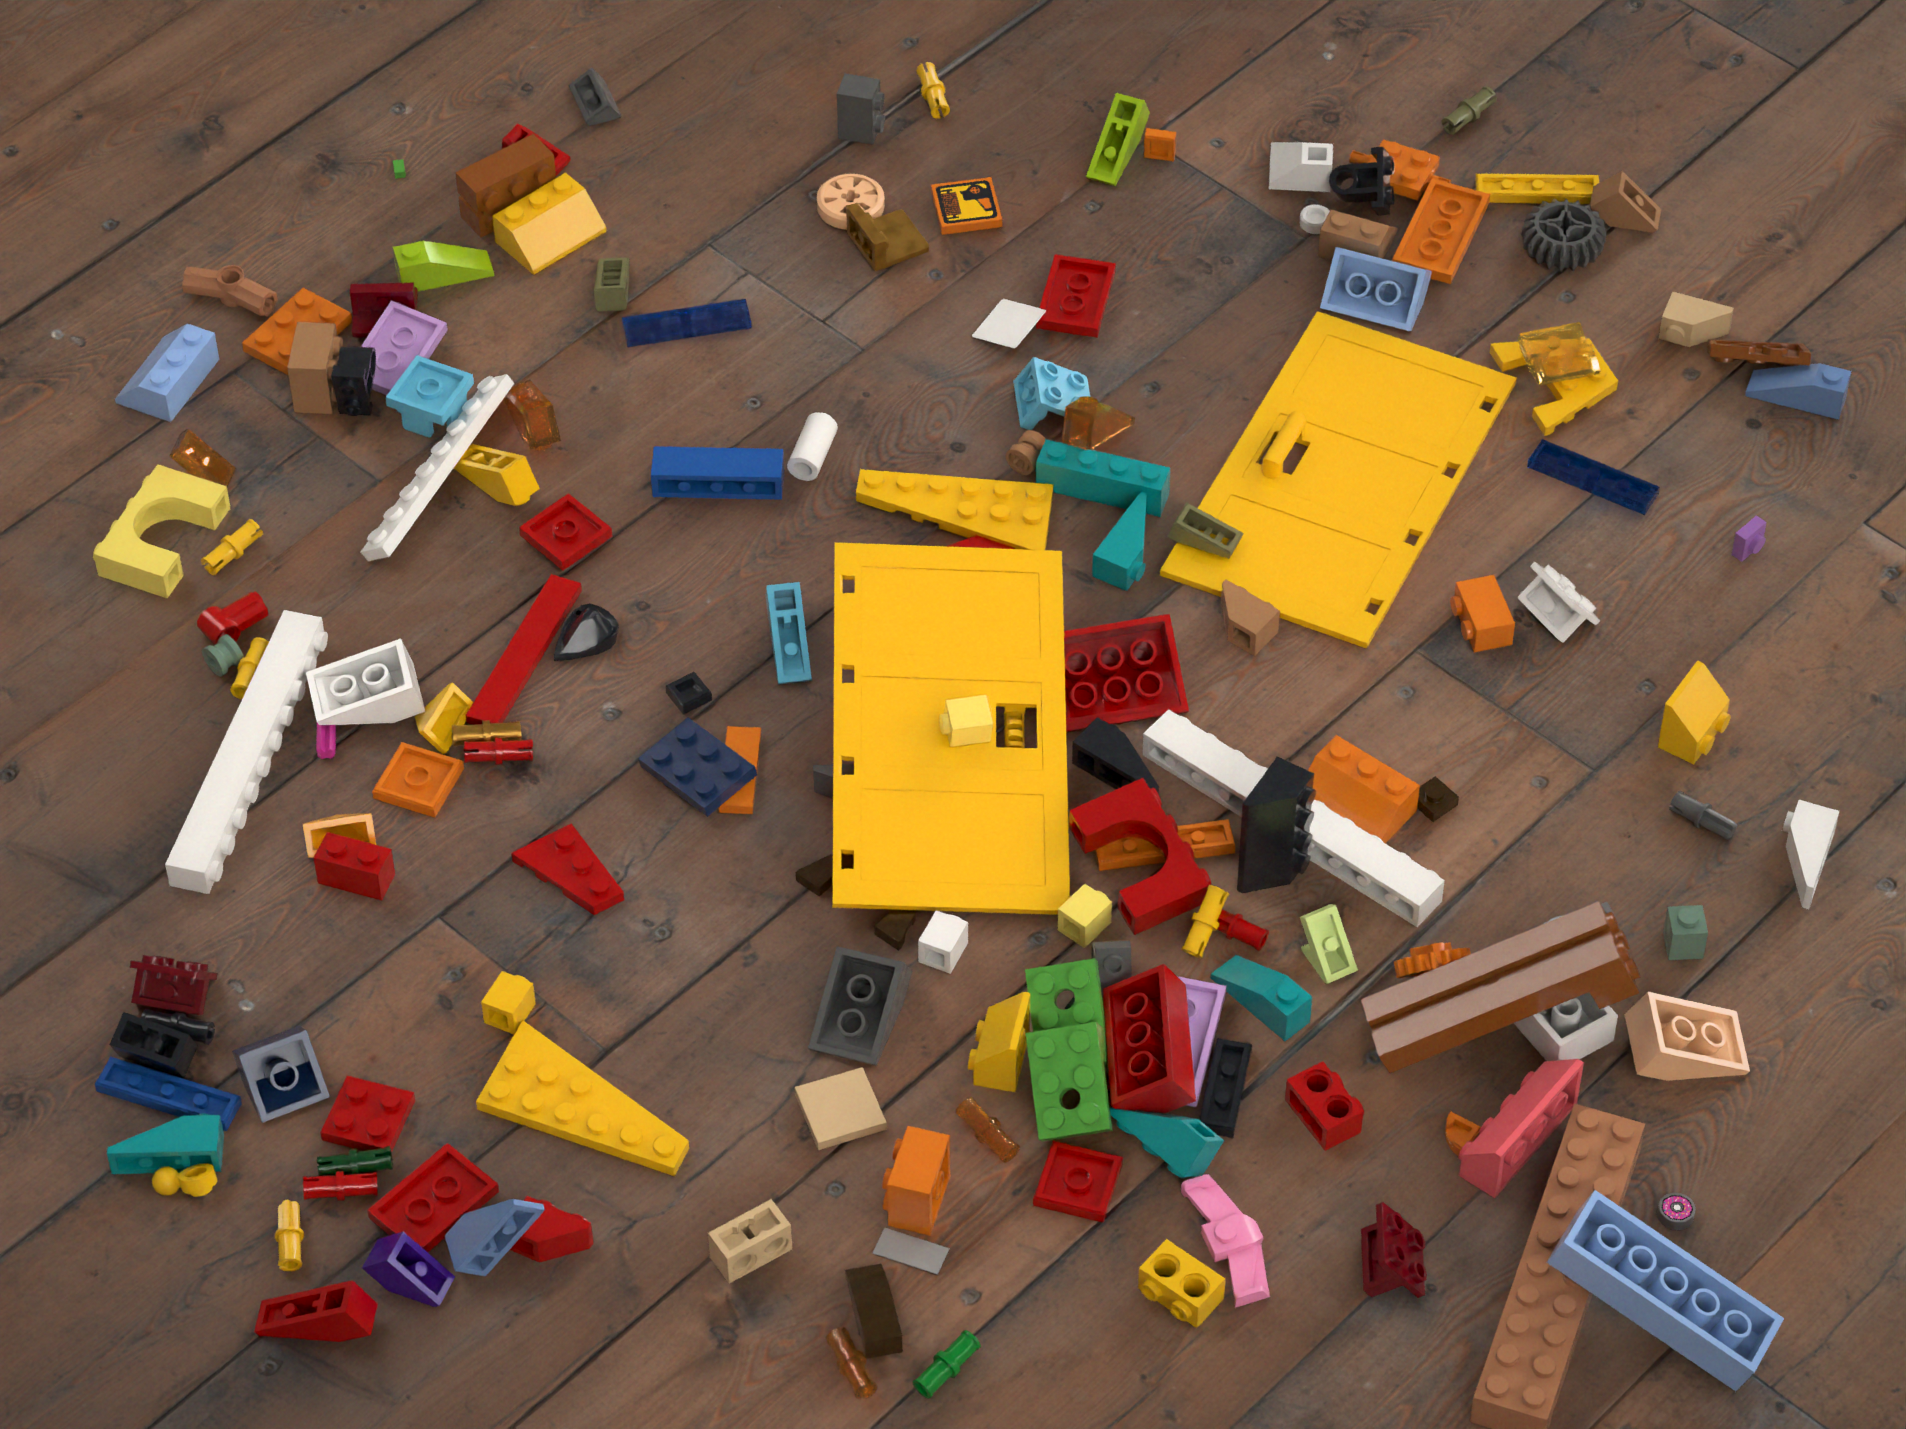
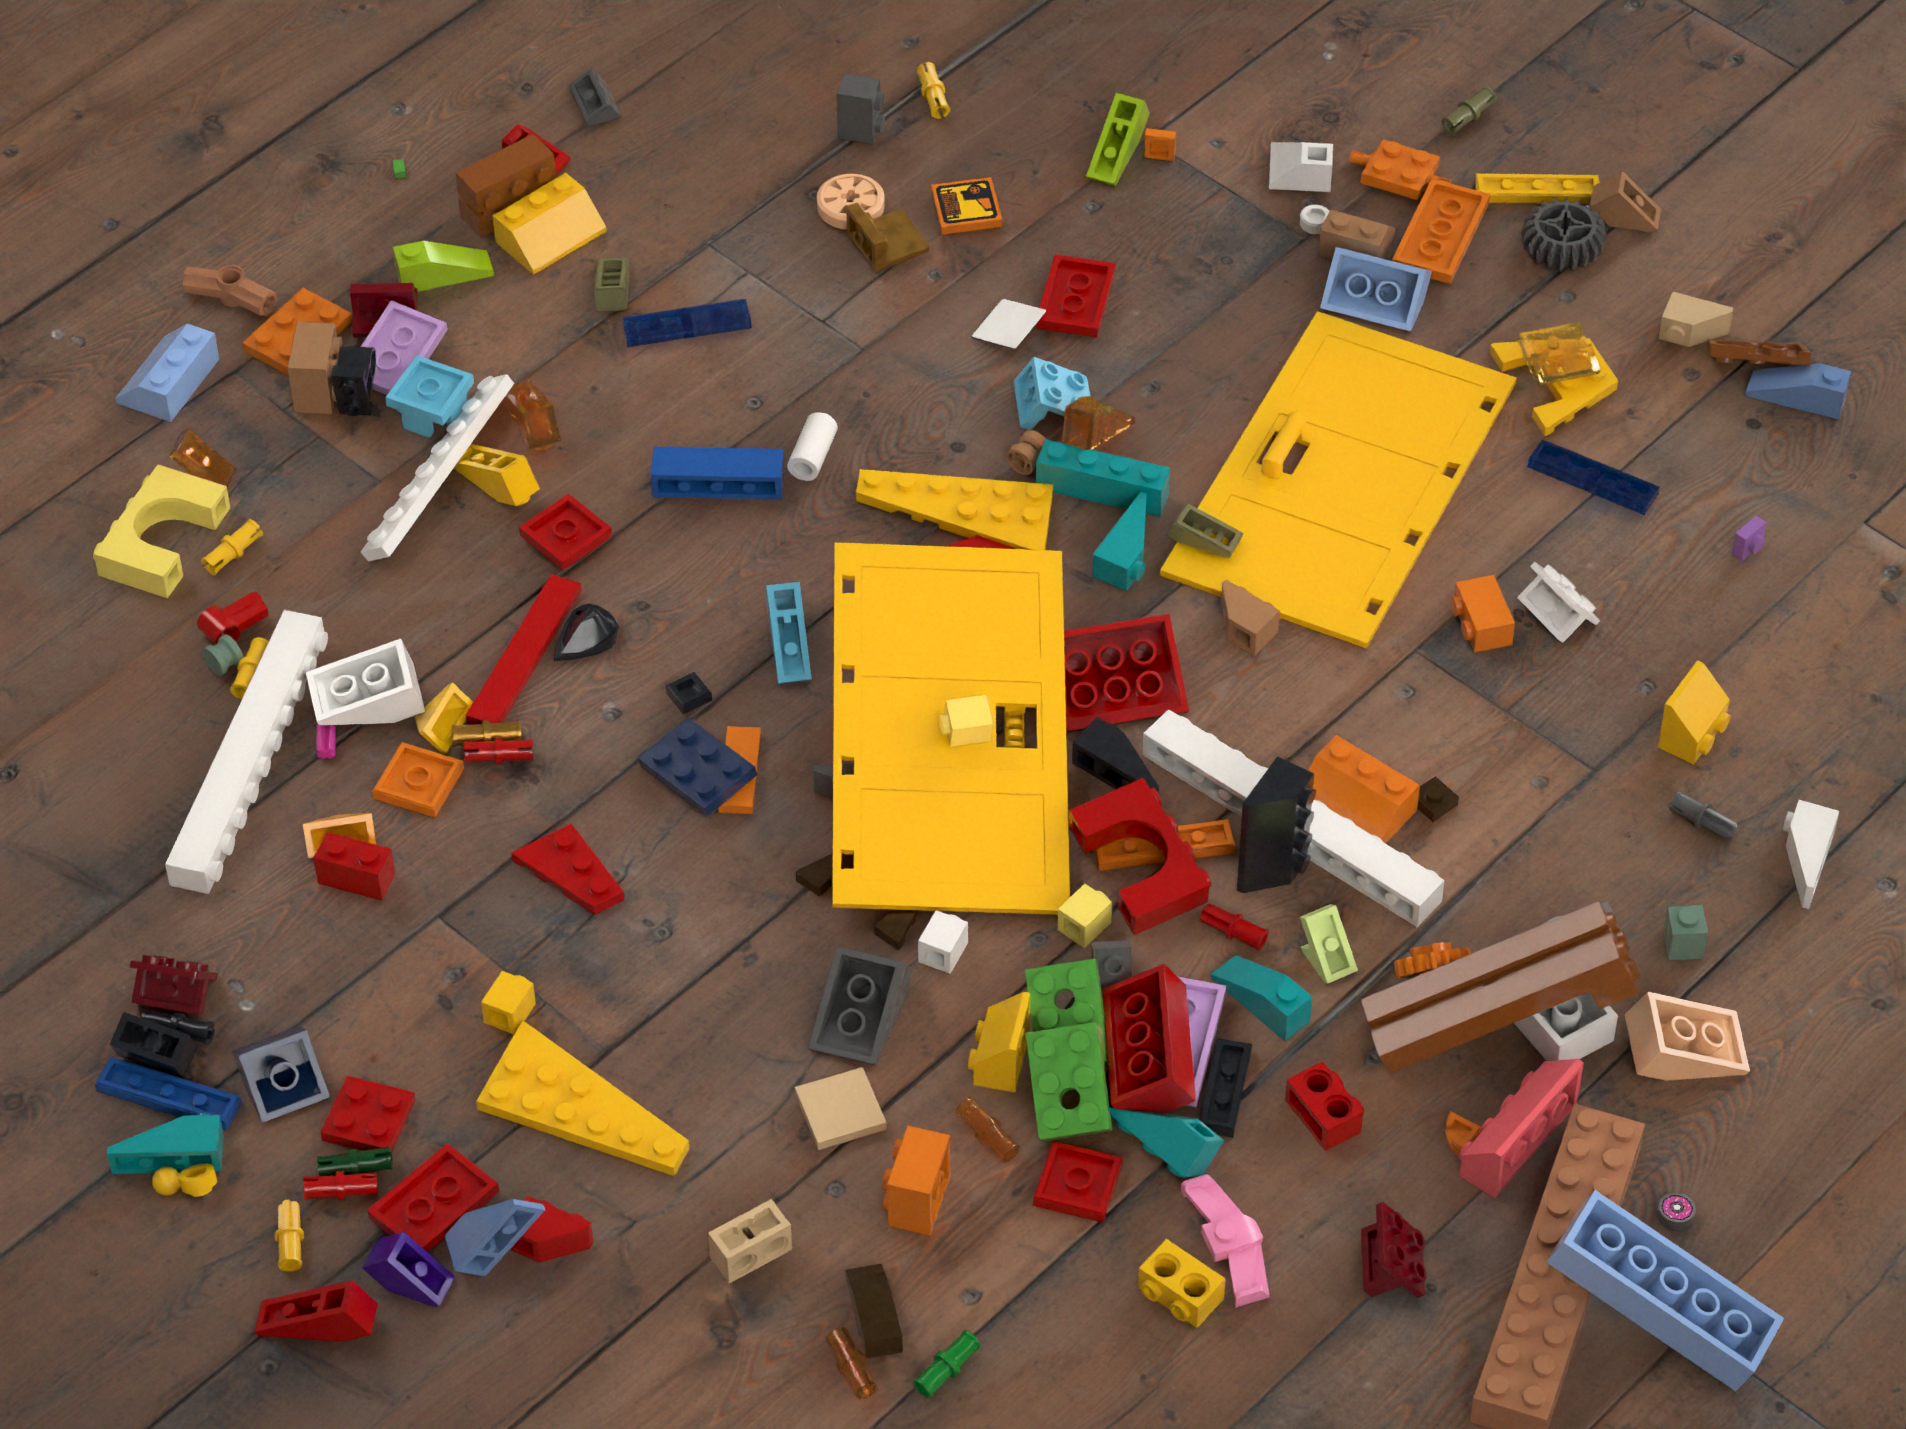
light grey sticker [872,1228,950,1275] -> none
yellow pin [1181,885,1229,958] -> none
black pin [1329,147,1395,216] -> none

